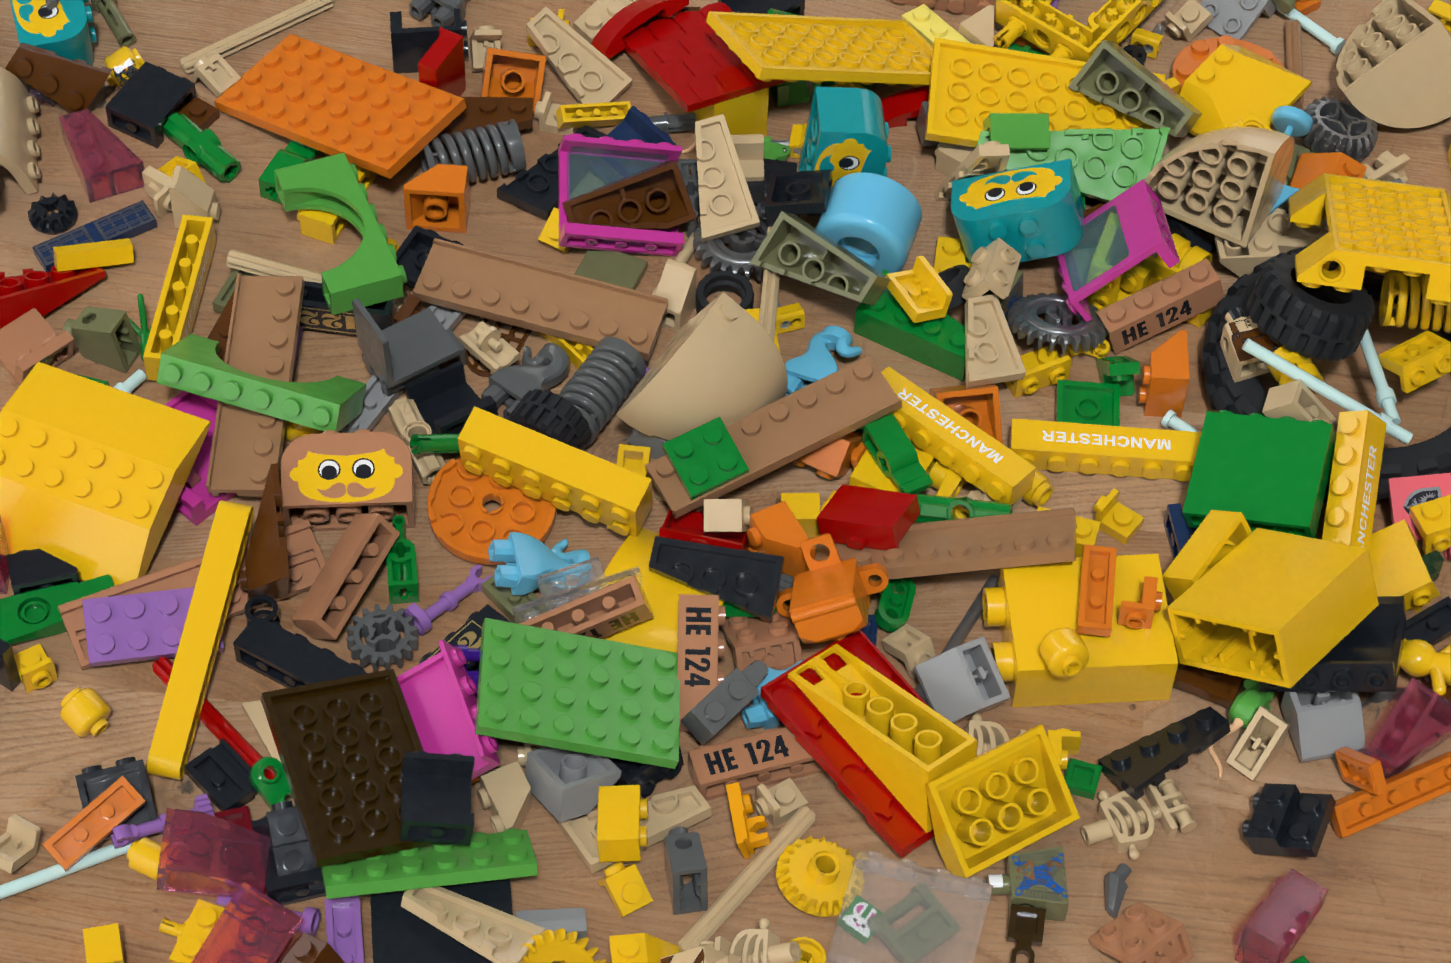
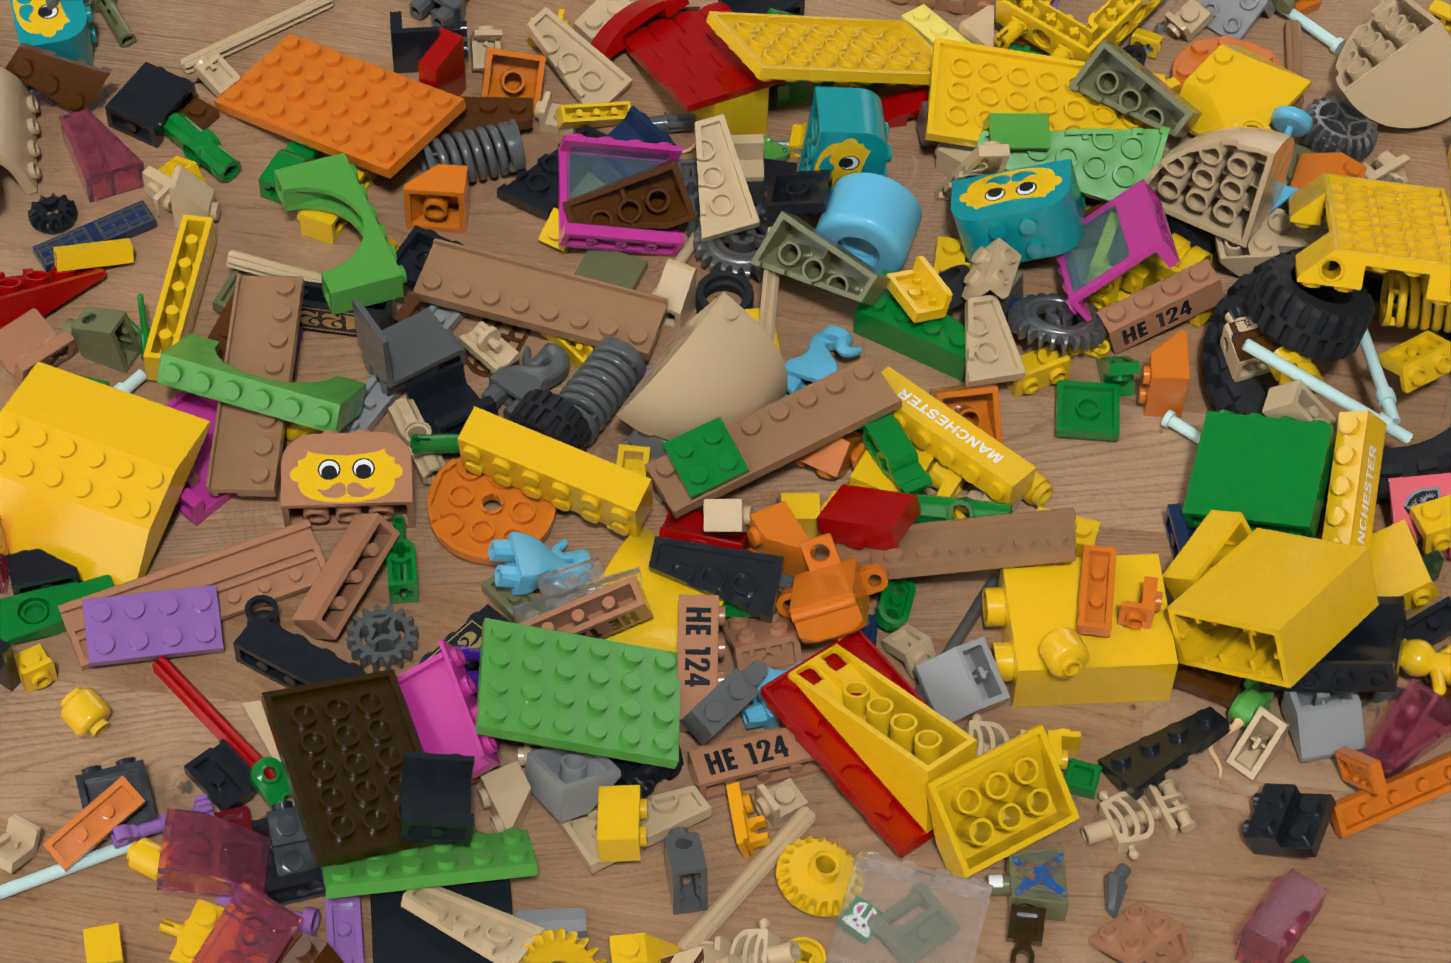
yellow head [104,46,145,89] -> none
yellow beam [146,500,254,780] -> none
reddish brown wedge [239,463,290,600] -> none
medium lavender piece [405,564,492,635] -> none
yellow bracket [597,861,653,917] -> none
yellow piece [775,301,805,335] -> none
yellow brick [1009,418,1201,482] -> none
yellow bracket [1093,488,1145,545] -> none

